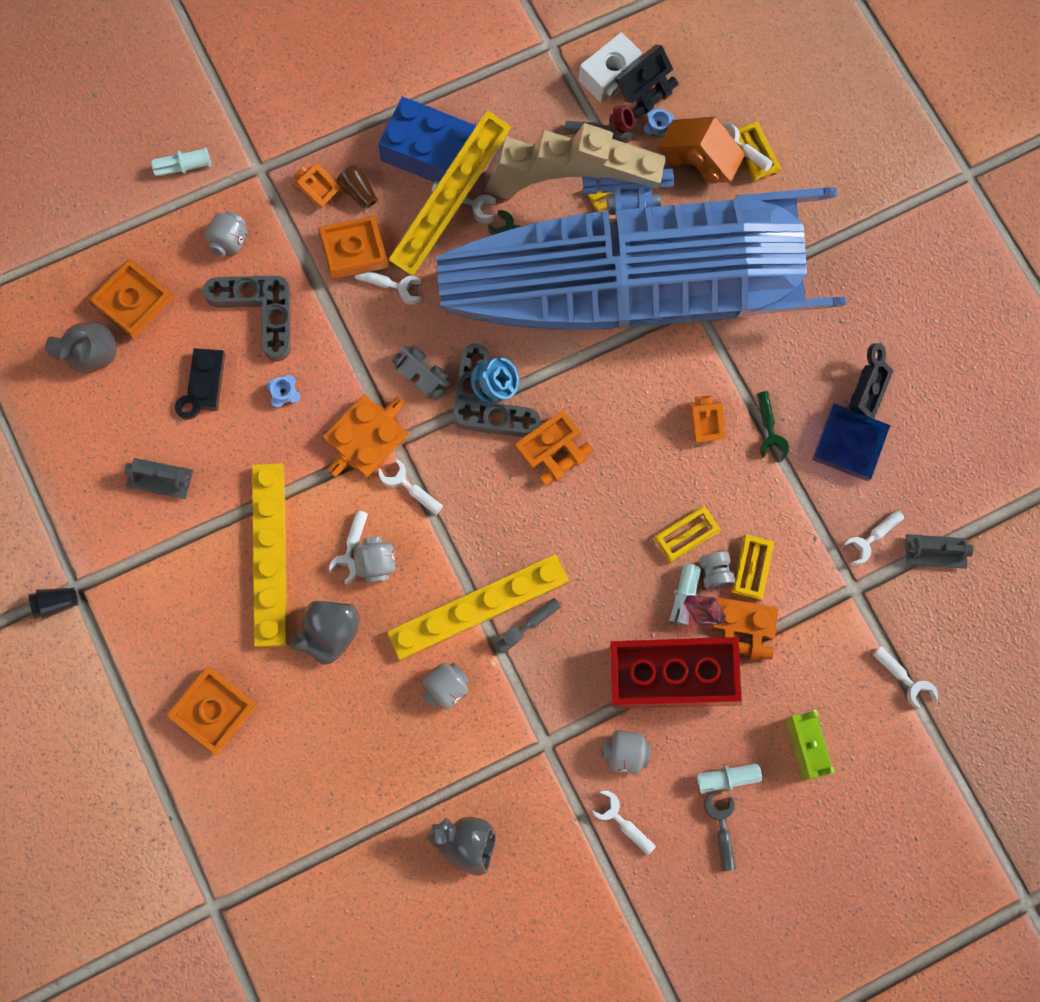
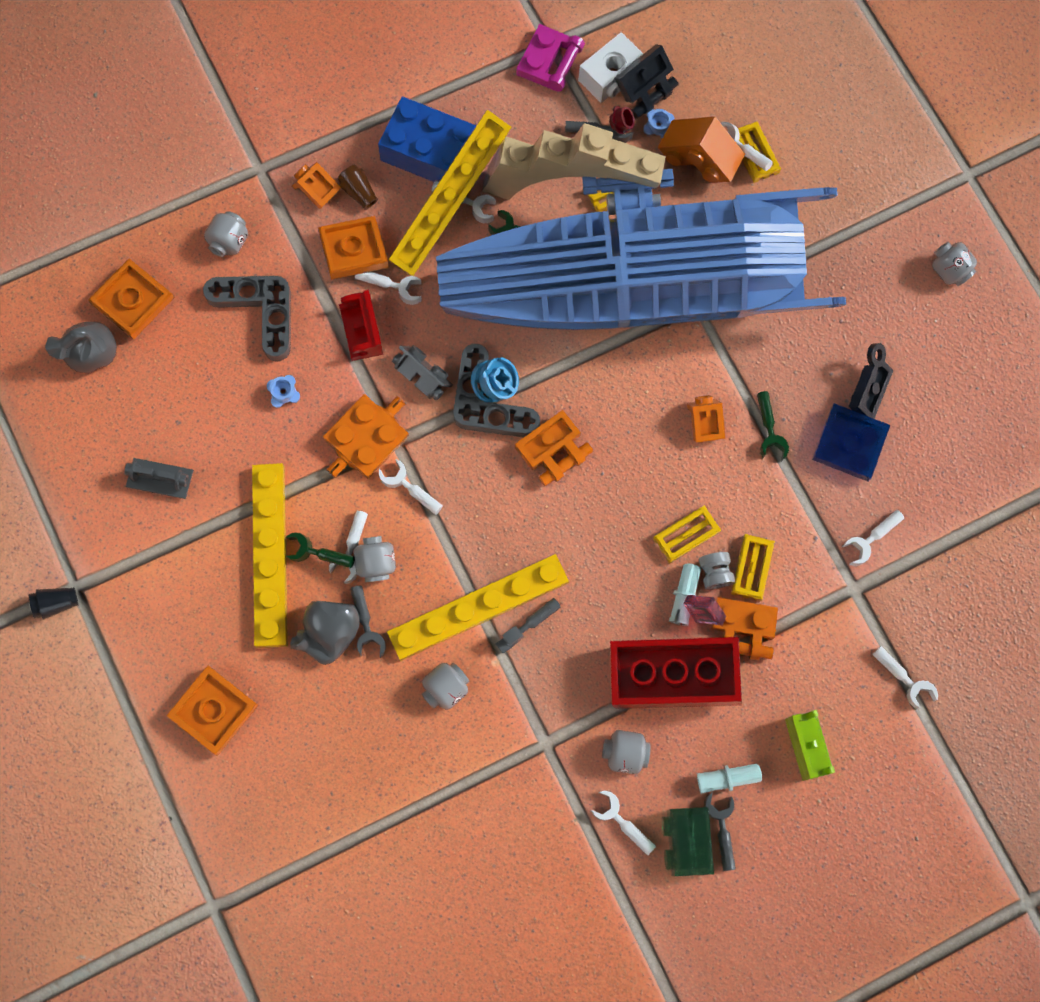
light aqua axle [151,147,211,177] -> none
black hinge [175,348,225,420] -> none
dark grey piece [427,817,496,876] -> none
dark grey hinge [906,534,973,569] -> none
none -> dark green piece [285,532,355,568]
none -> red hinge [339,289,383,361]
none -> dark grey piece [350,585,386,658]
none -> dark pink plate [516,24,585,92]
none -> clear green brick [662,807,714,876]
none -> light grey head [932,242,977,286]

